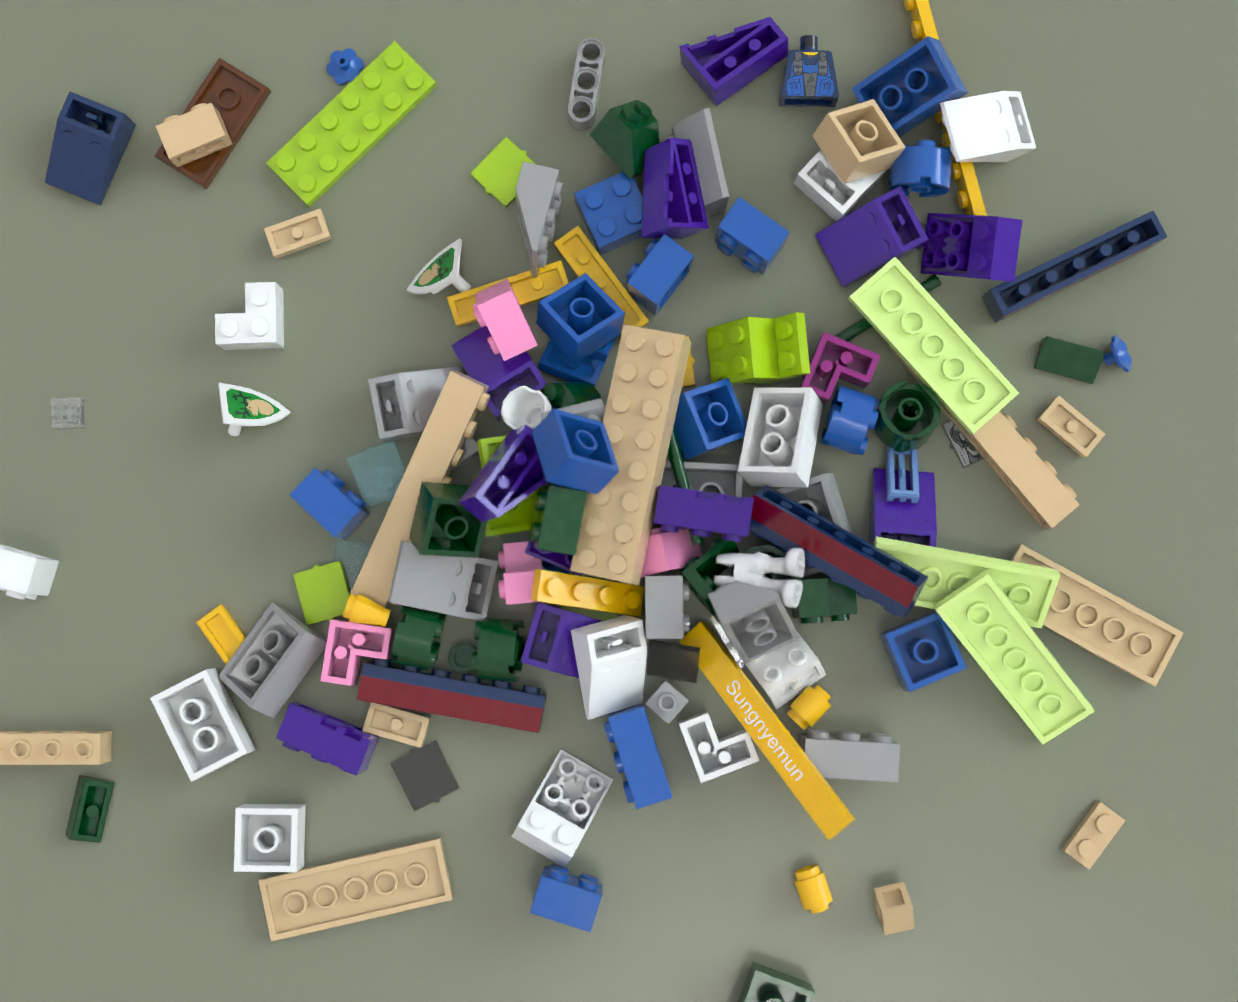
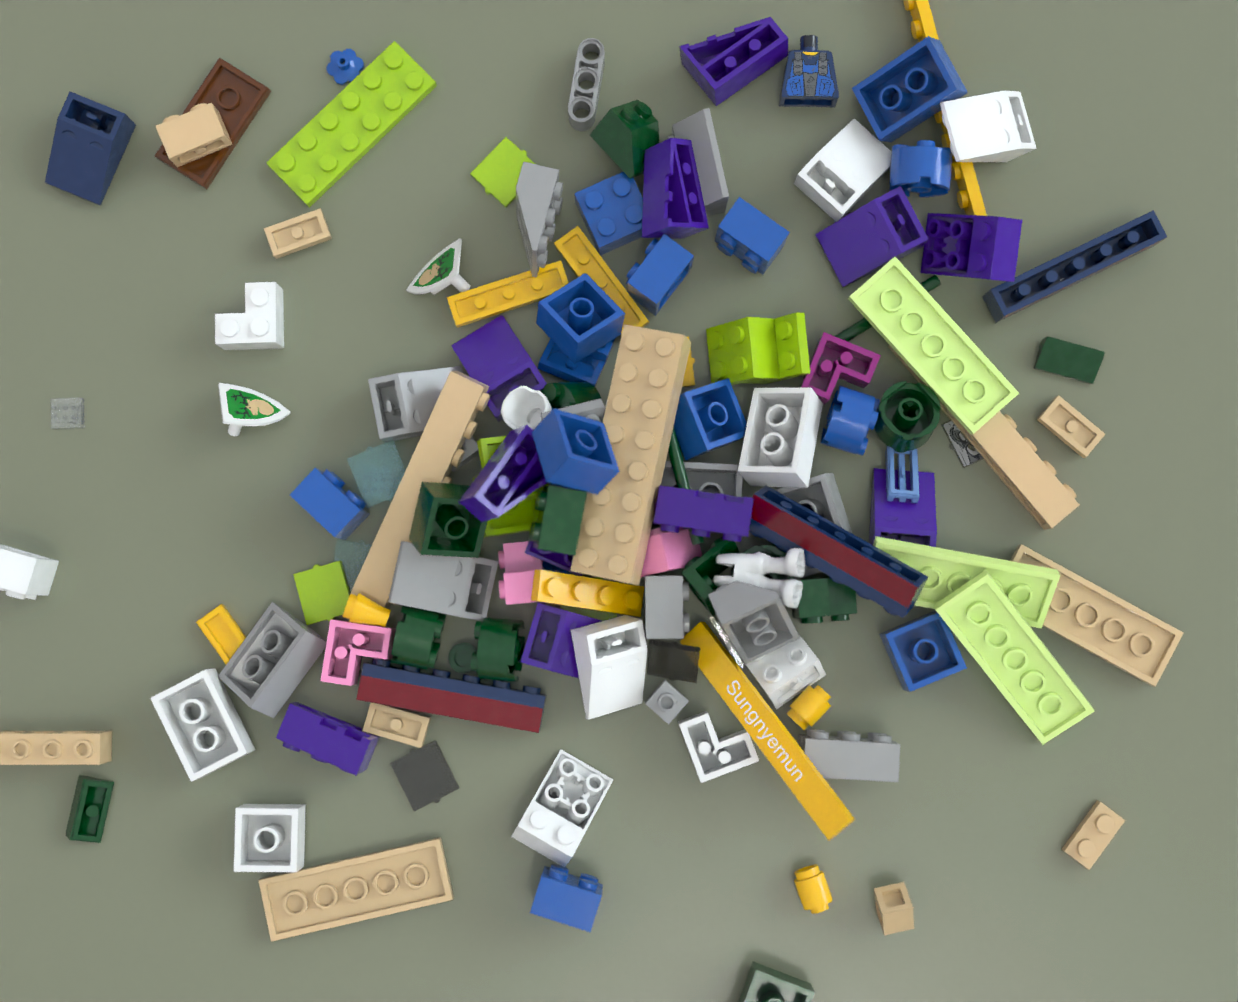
bright pink brick [472,279,537,361] -> none
blue brick [604,703,673,809] -> none
tan brick [812,99,906,184] -> none
blue plant [1103,335,1132,372] -> none

